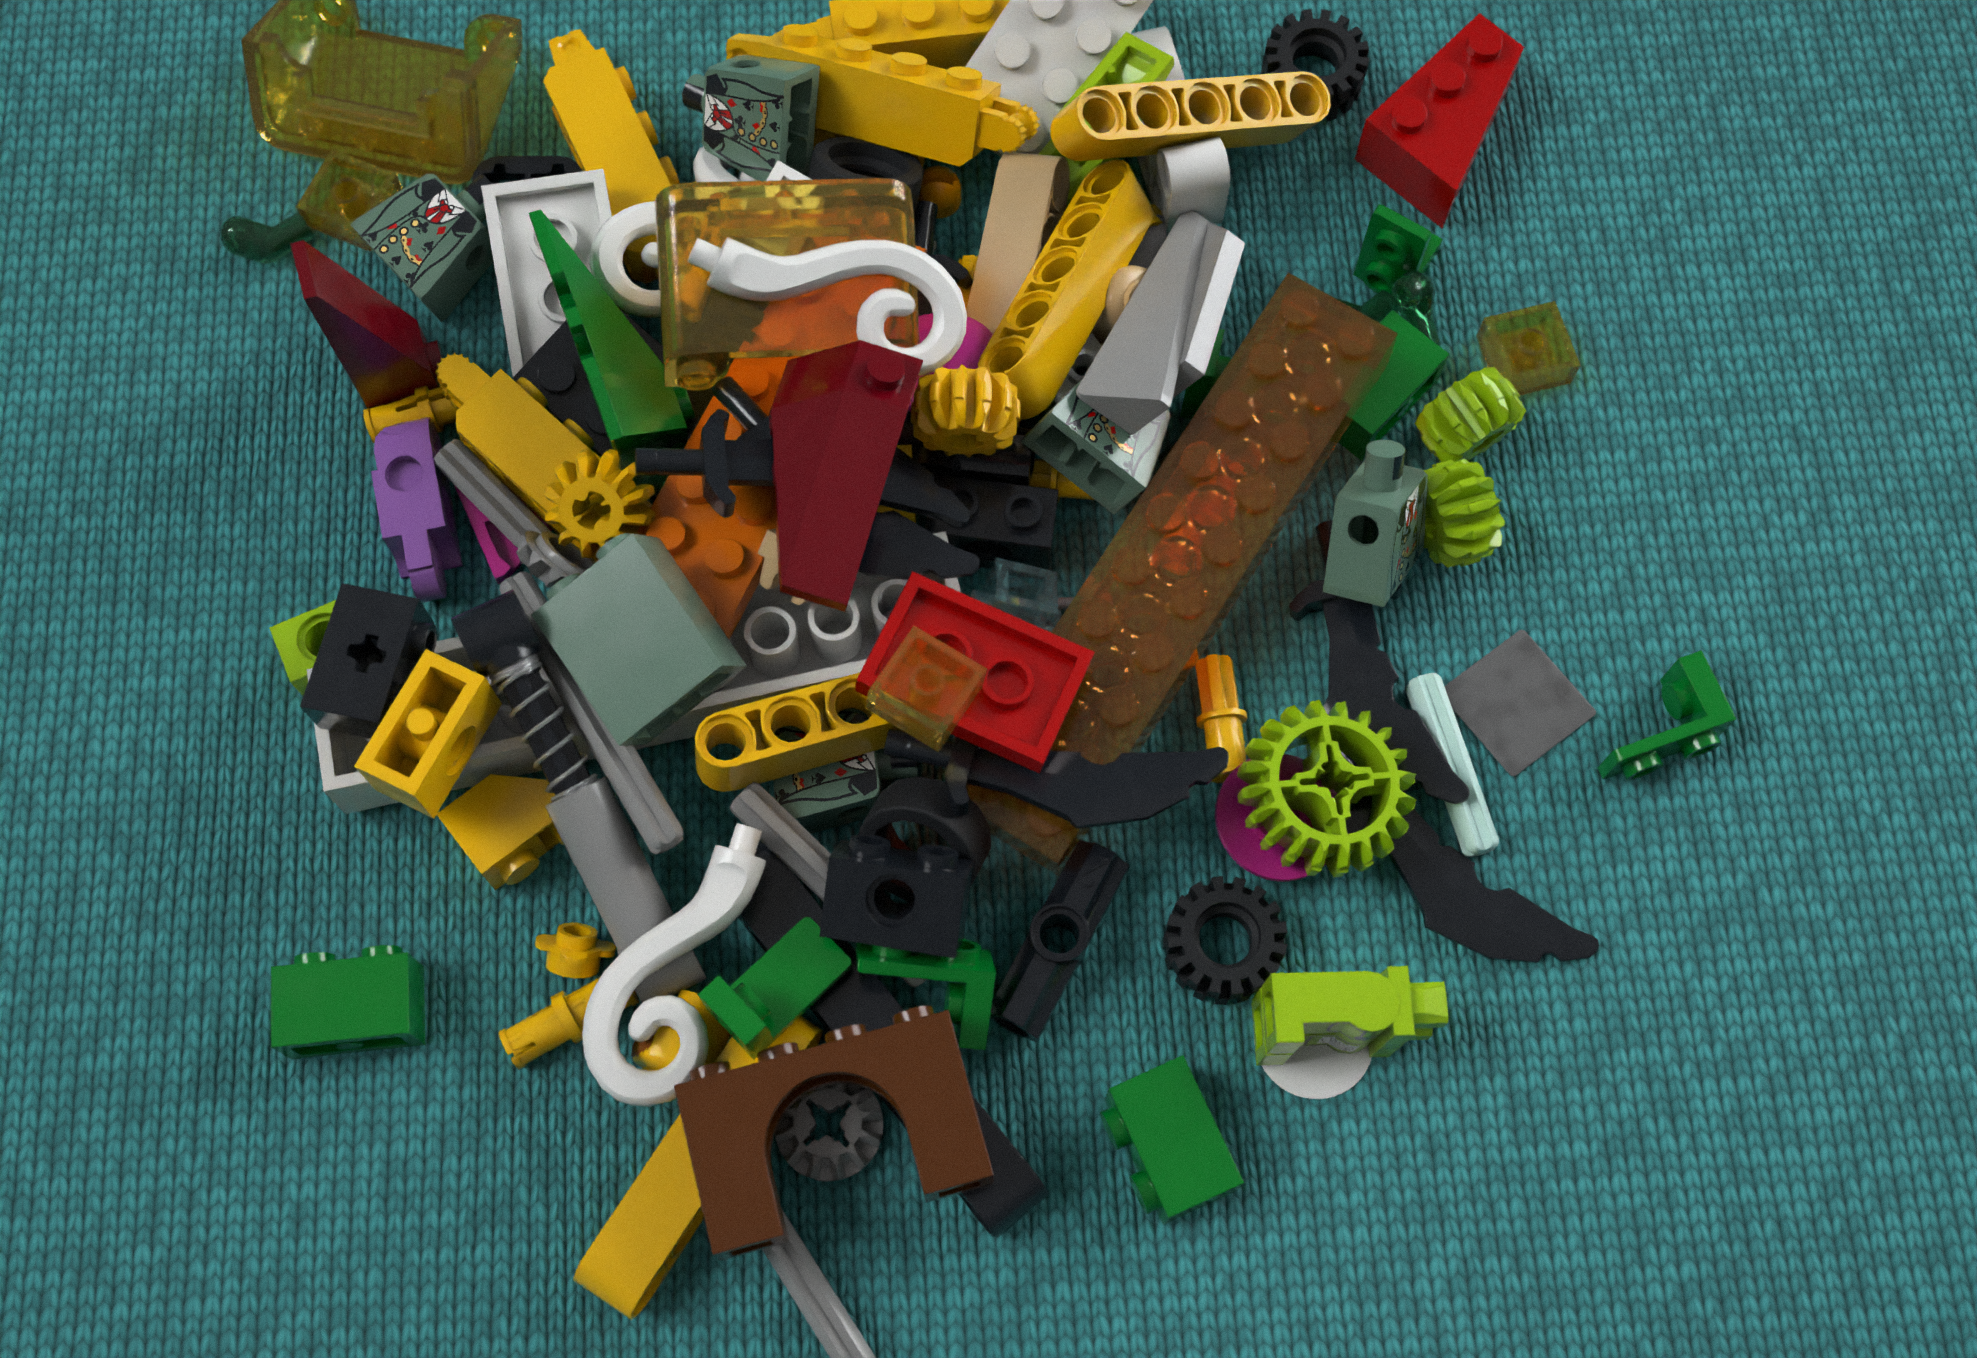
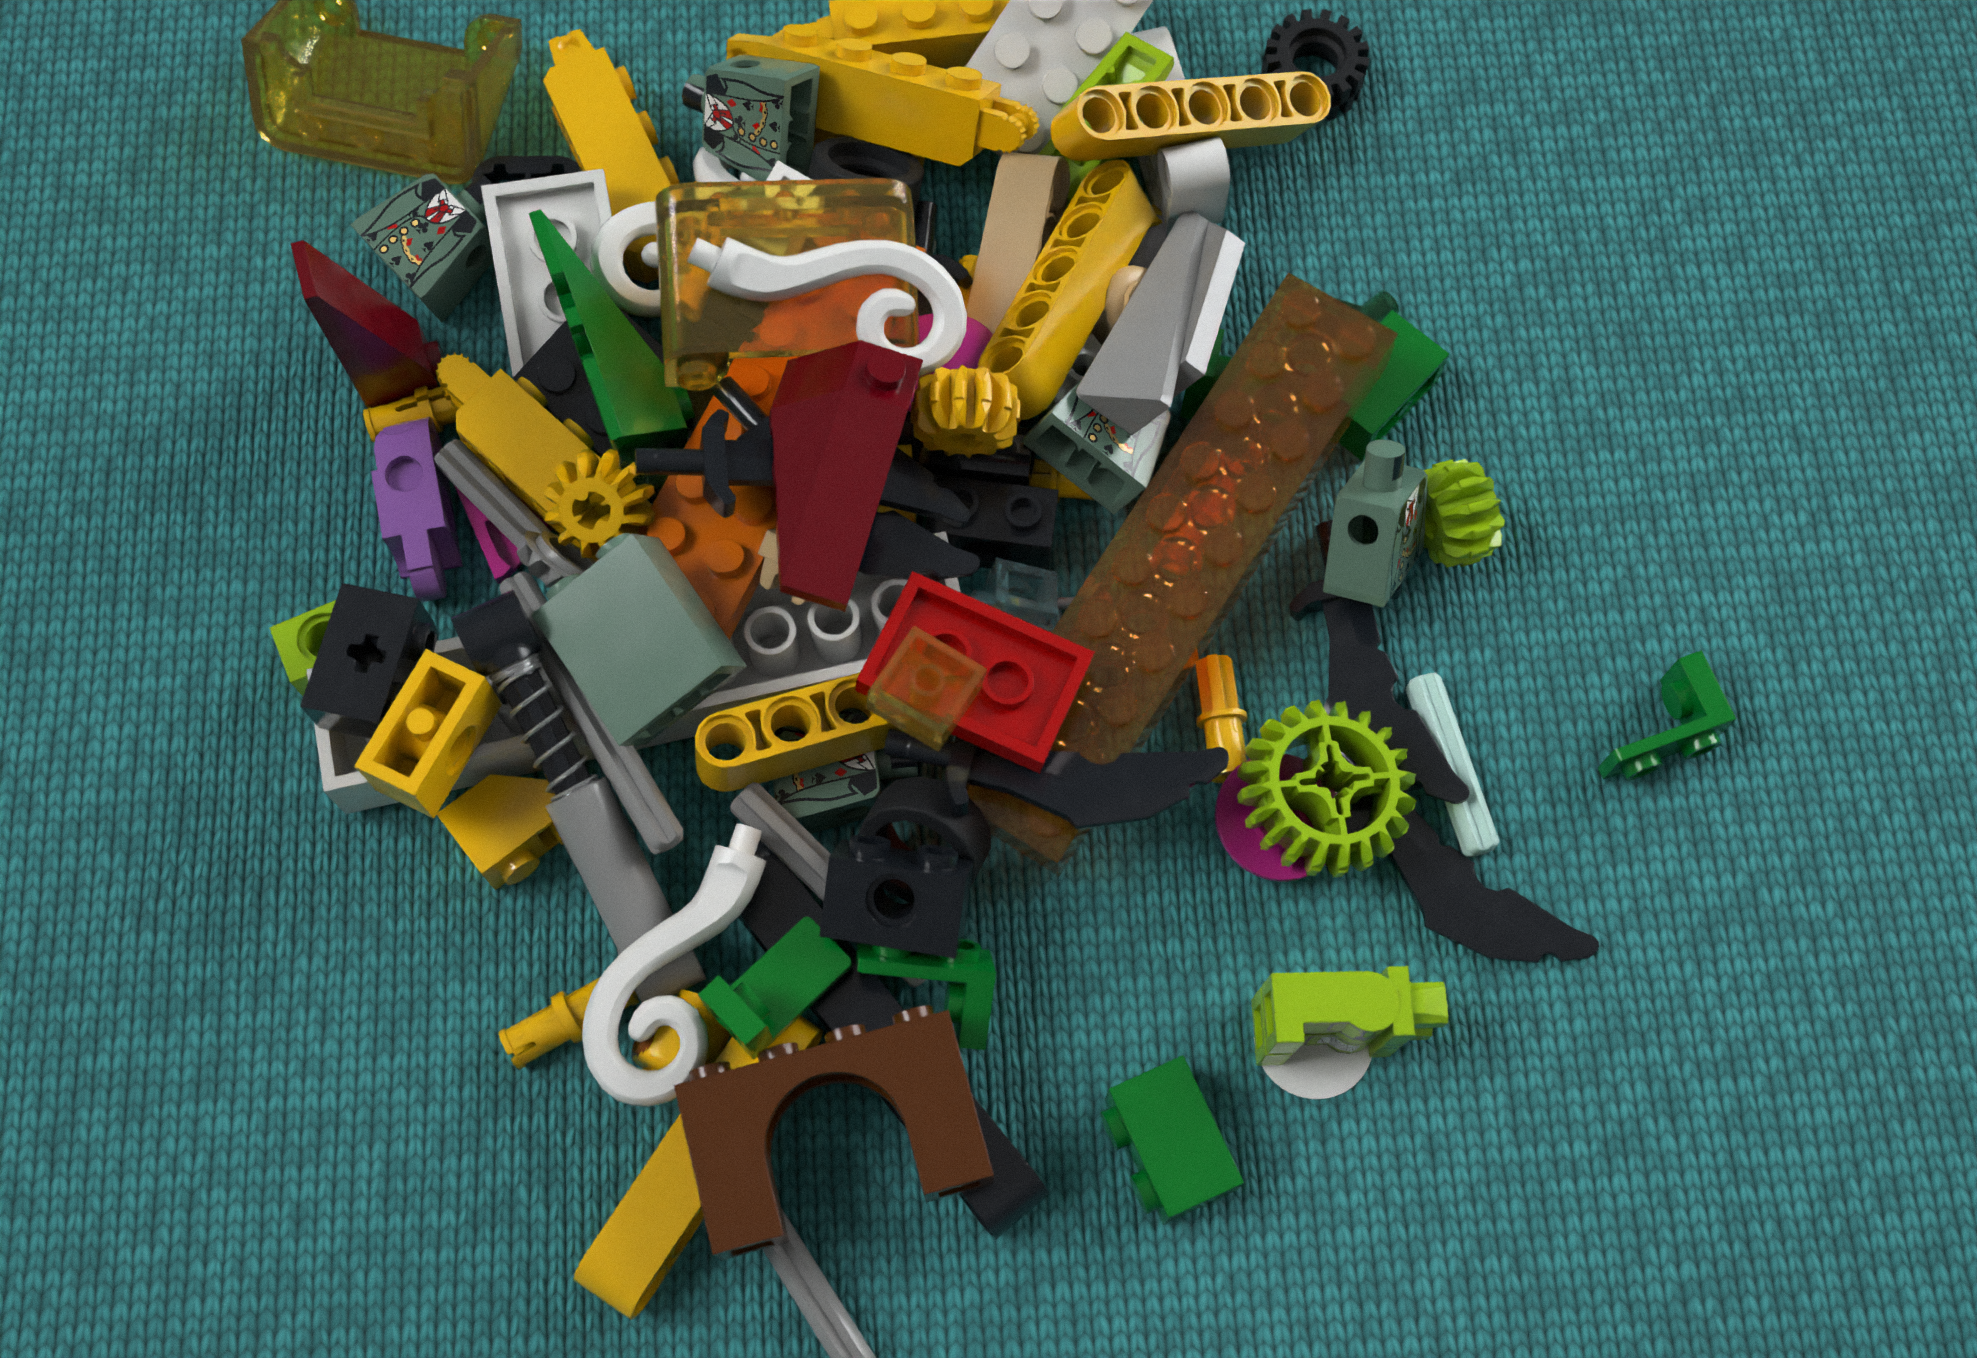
clear green arm [220,212,315,264] -> none
green brick [271,945,426,1059] -> none
clear yellow piece [296,149,403,252] -> none
yellow plate [535,923,616,978] -> none
light grey gear [775,1083,883,1181] -> none
light orange hinge [919,165,962,218] -> none
black piece [990,839,1130,1043] -> none
black tyre [1163,876,1288,1005] -> none
green bracket [1353,205,1443,303] -> none
red wedge [1354,13,1524,229] -> none
clear green arm [1391,270,1441,346] -> none
lime gear [1415,367,1526,462] -> none
flat silver sticker [1444,630,1596,776] -> none
clear yellow piece [1476,301,1581,395] -> none

